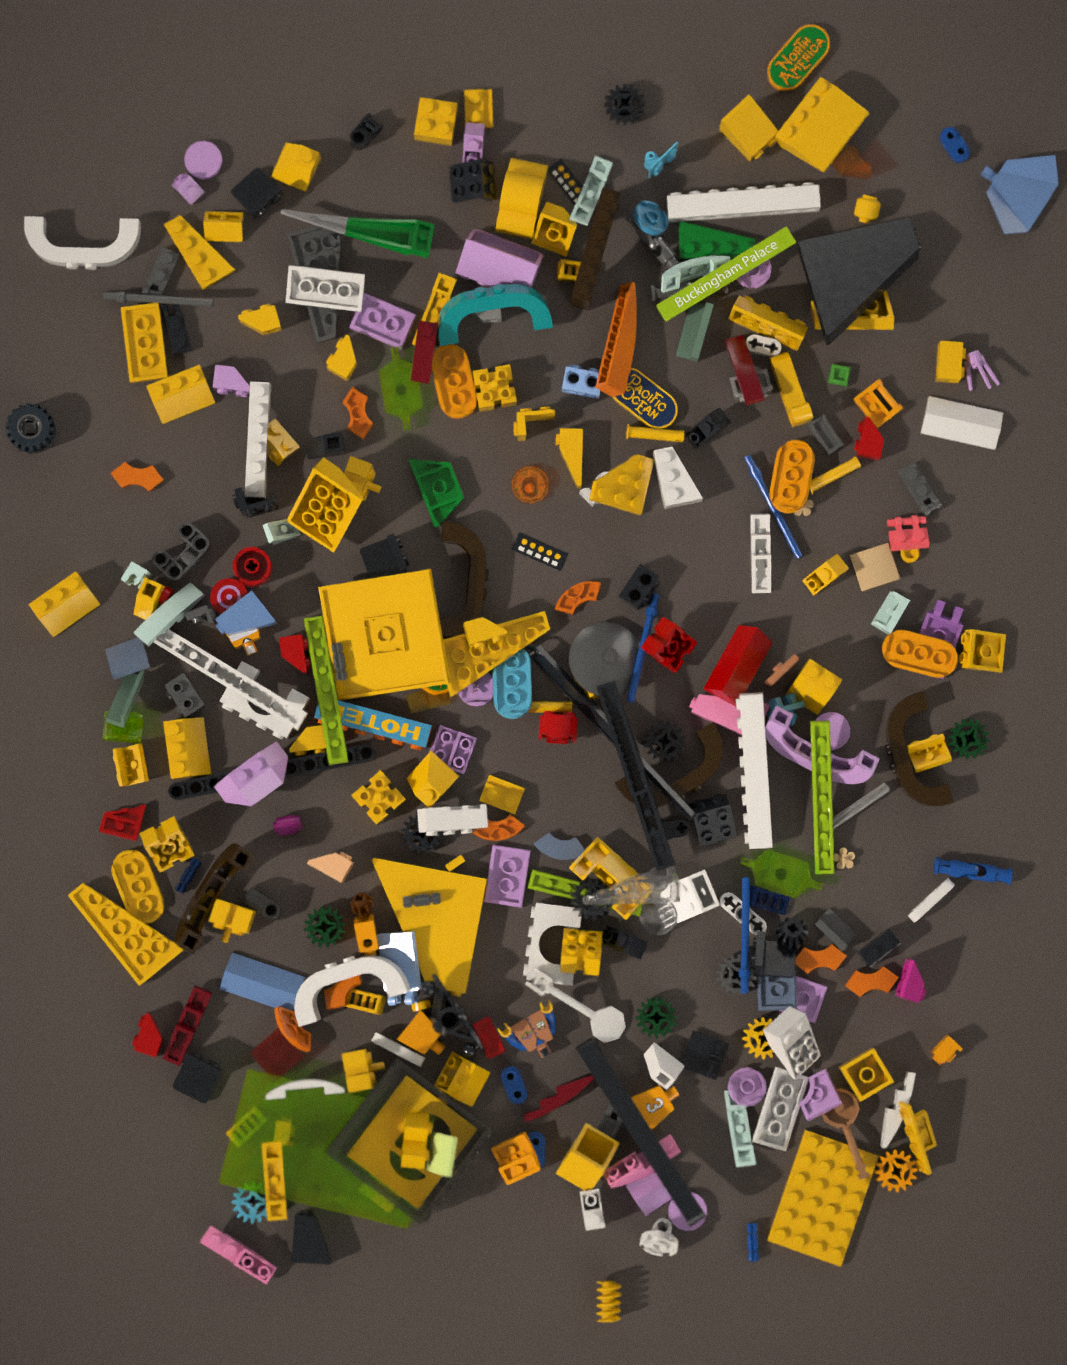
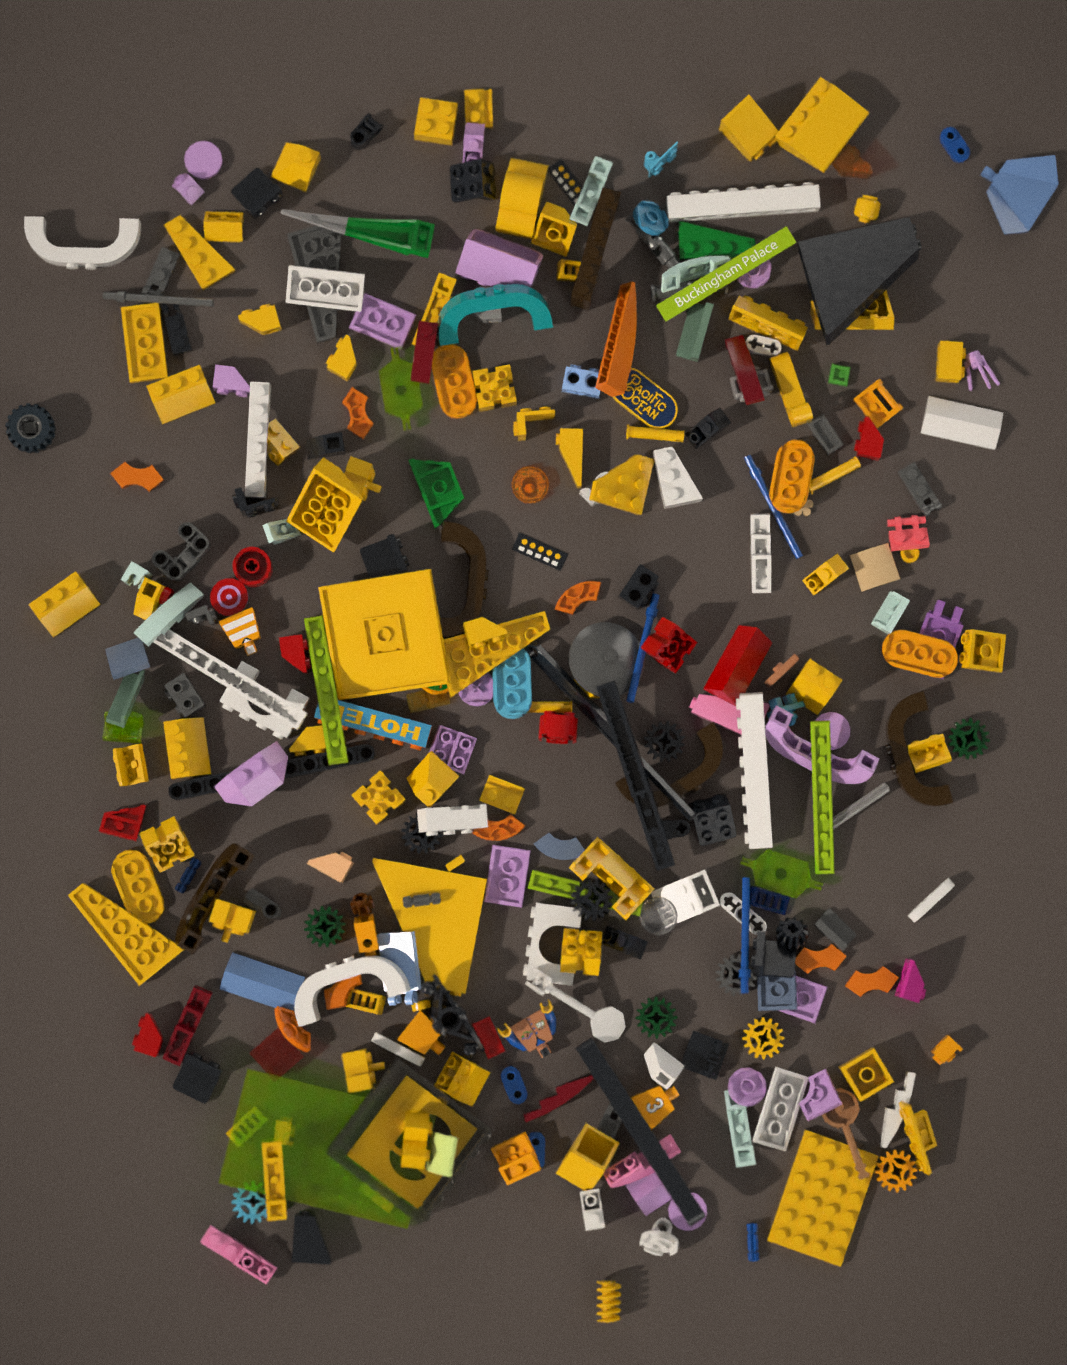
medium blue slope [215,591,277,636] -> none
white slope [266,1079,345,1100] -> none
magenta brick [273,814,302,837] -> none
dark grey axle [331,643,348,681] -> none
clear wedge [583,866,681,905] -> none
black gear [604,83,645,126] -> none
white slope [763,1006,821,1080] -> none
tile [767,25,830,91] -> none
tan plant [834,847,855,870] -> none
black brick [857,929,901,968] -> none
blue piece [933,857,1013,885] -> none

